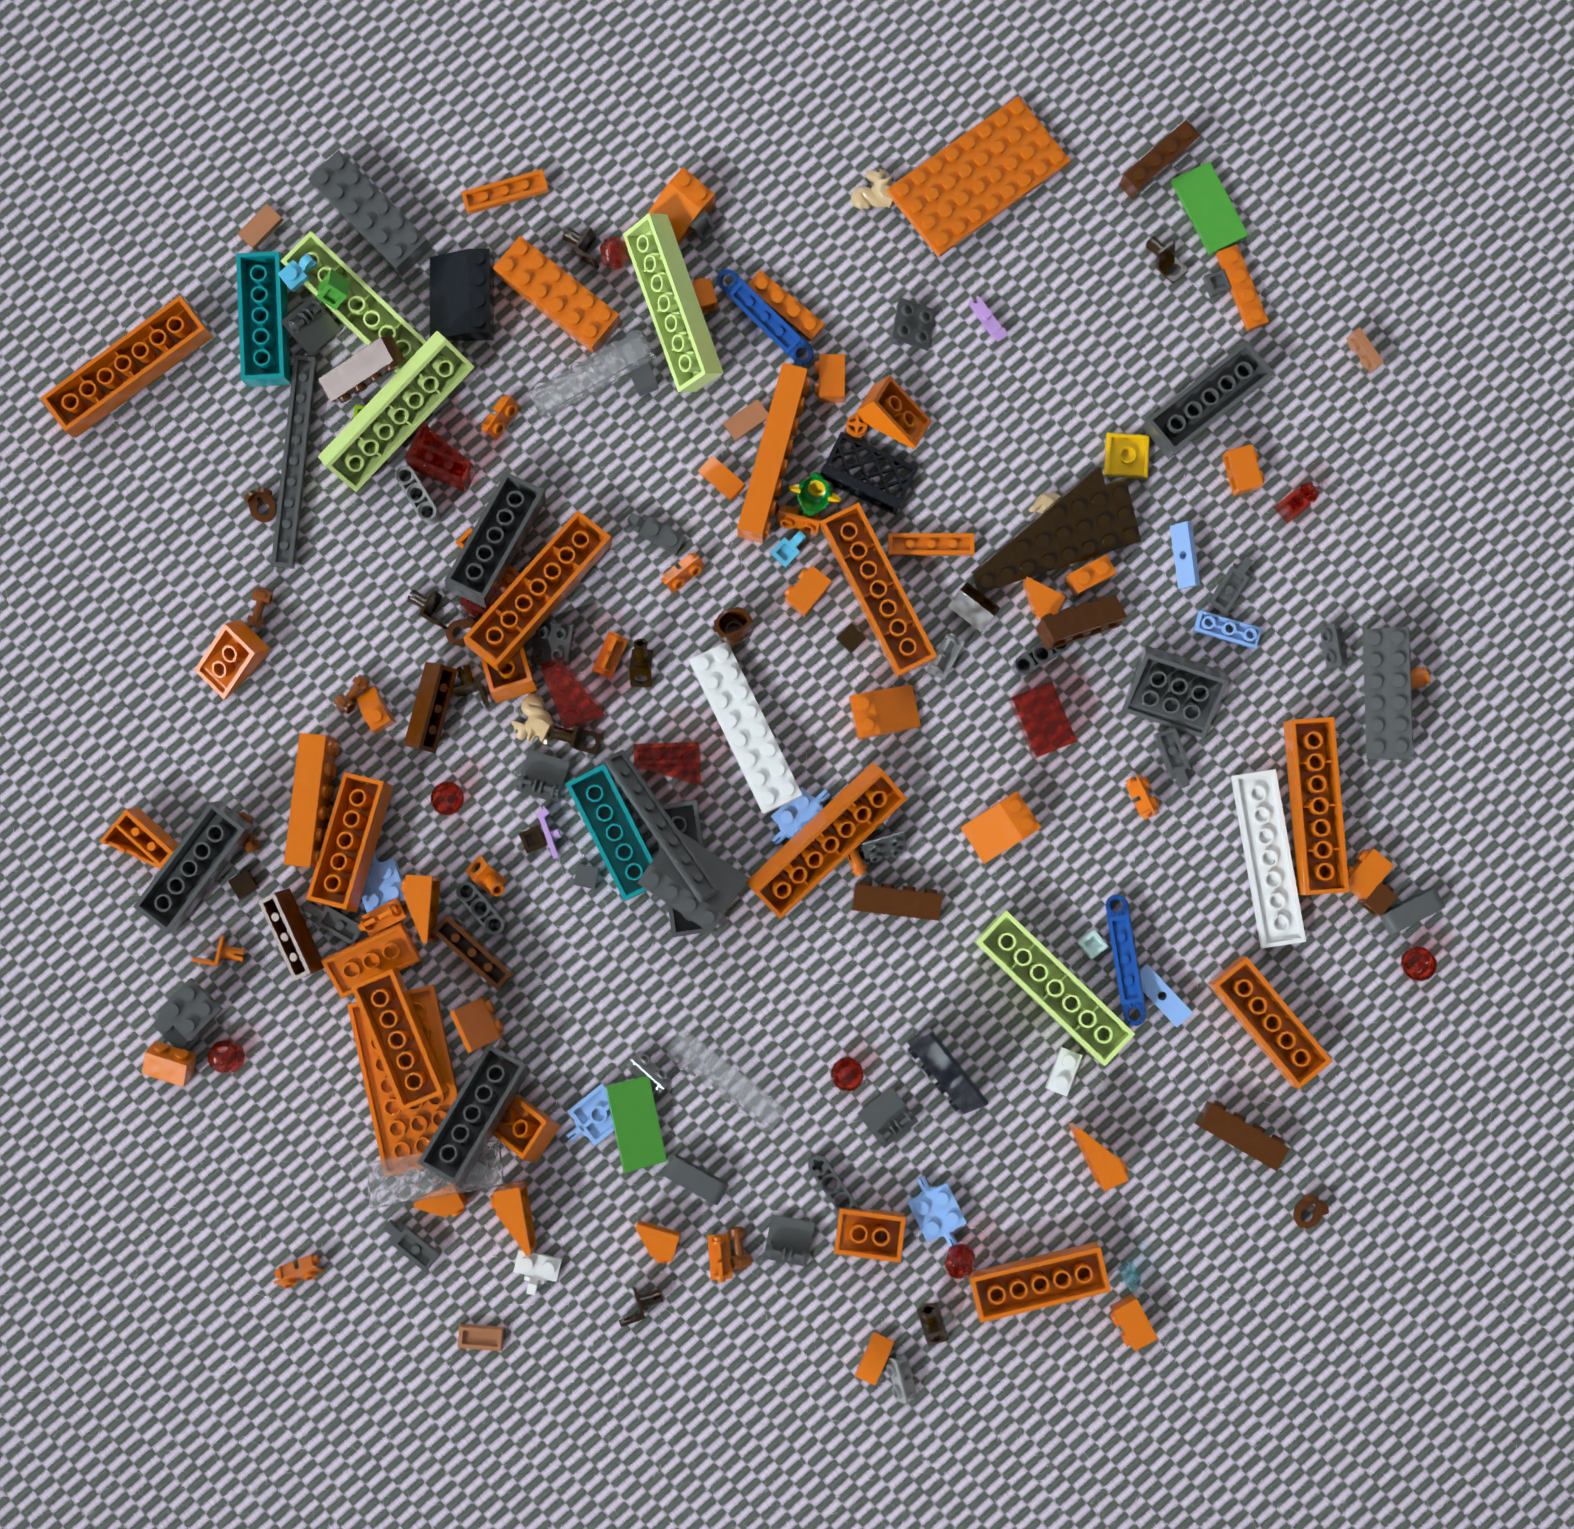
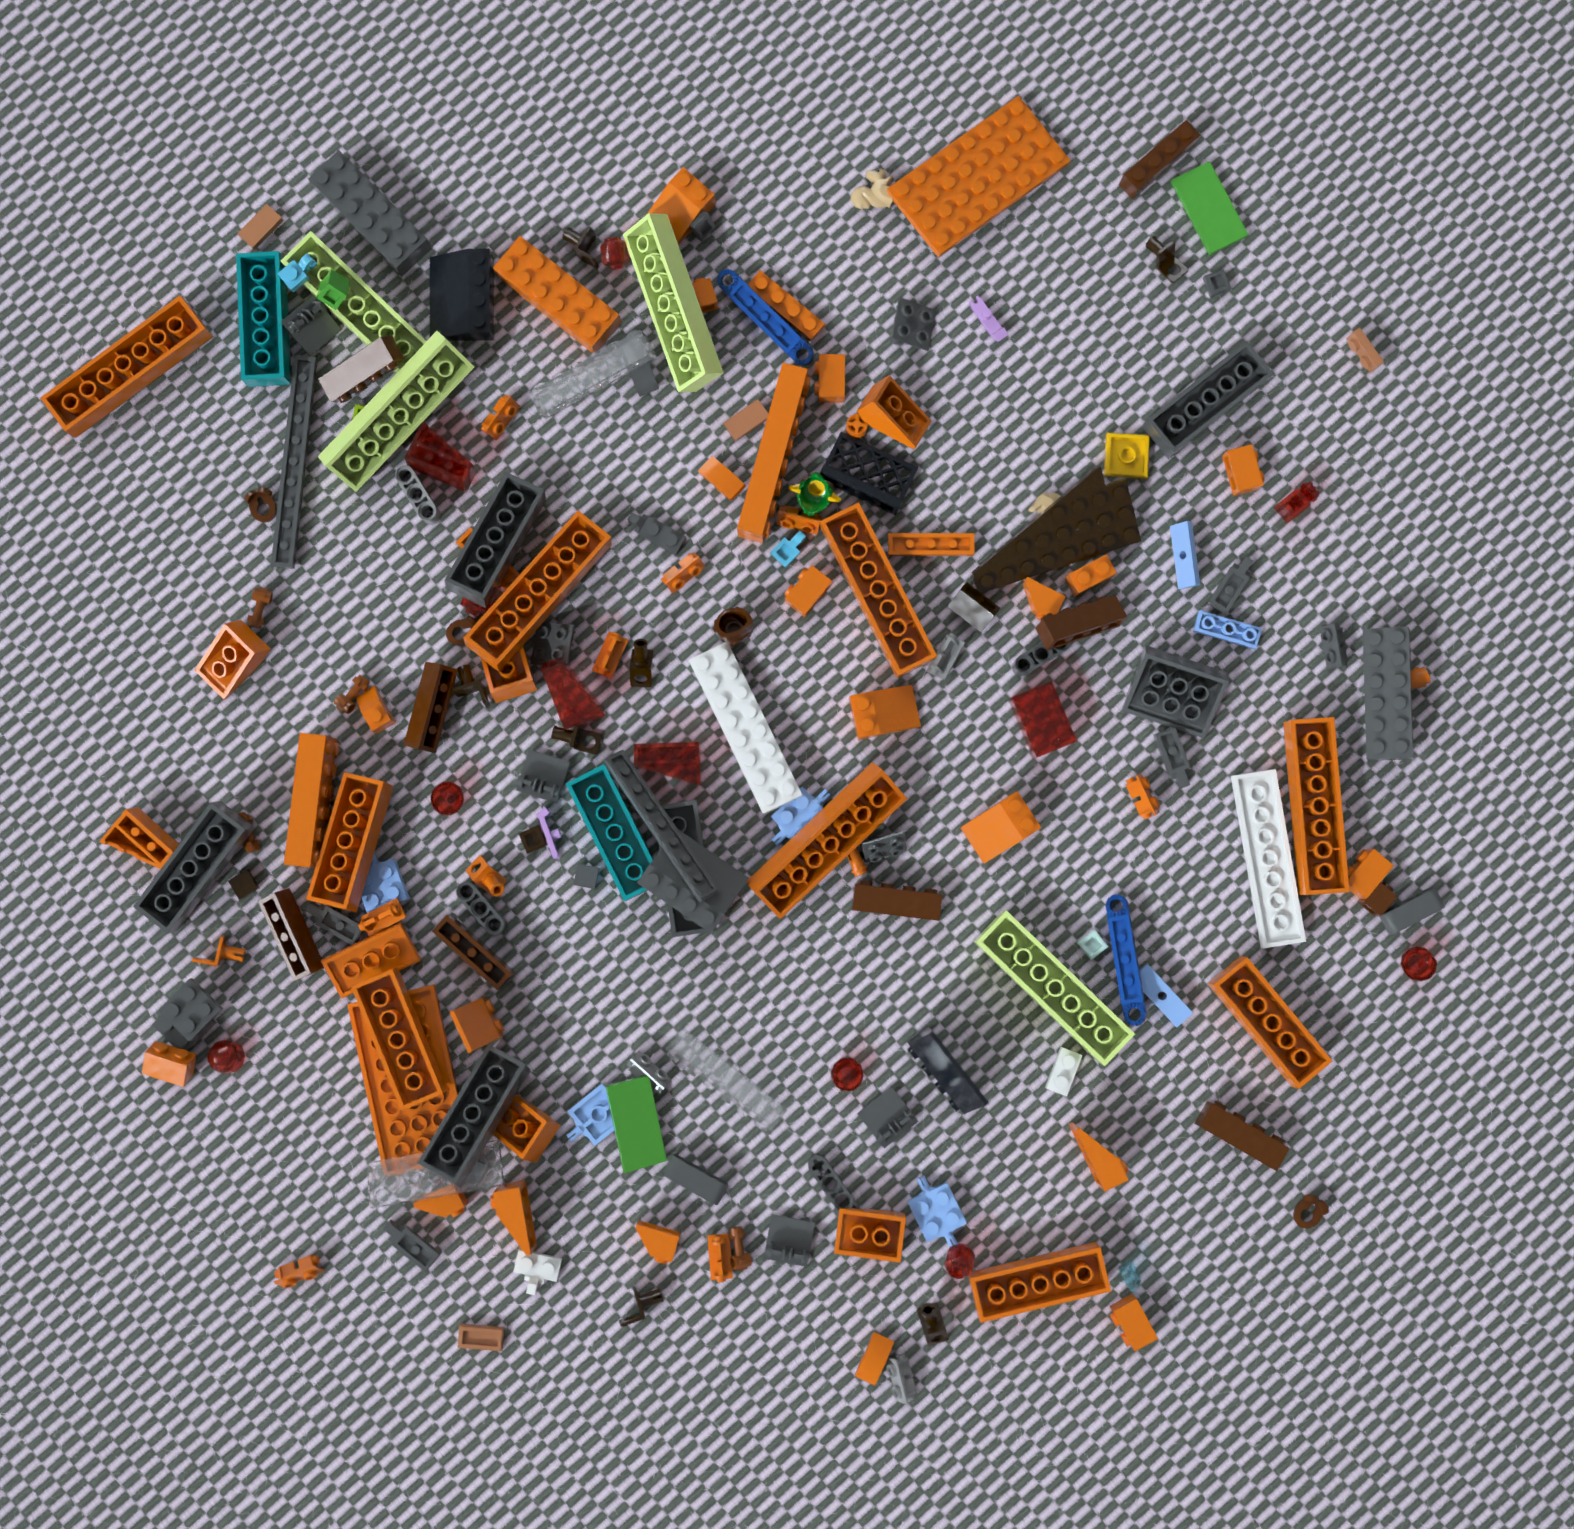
orange slope [401,875,441,943] -> none
dark brown bracket [407,590,448,630] -> none
orange plate [461,169,549,215] -> none
tan animal [511,694,555,745] -> none
dark brown tile [836,624,866,654] -> none
orange plate [1216,245,1269,332] -> none

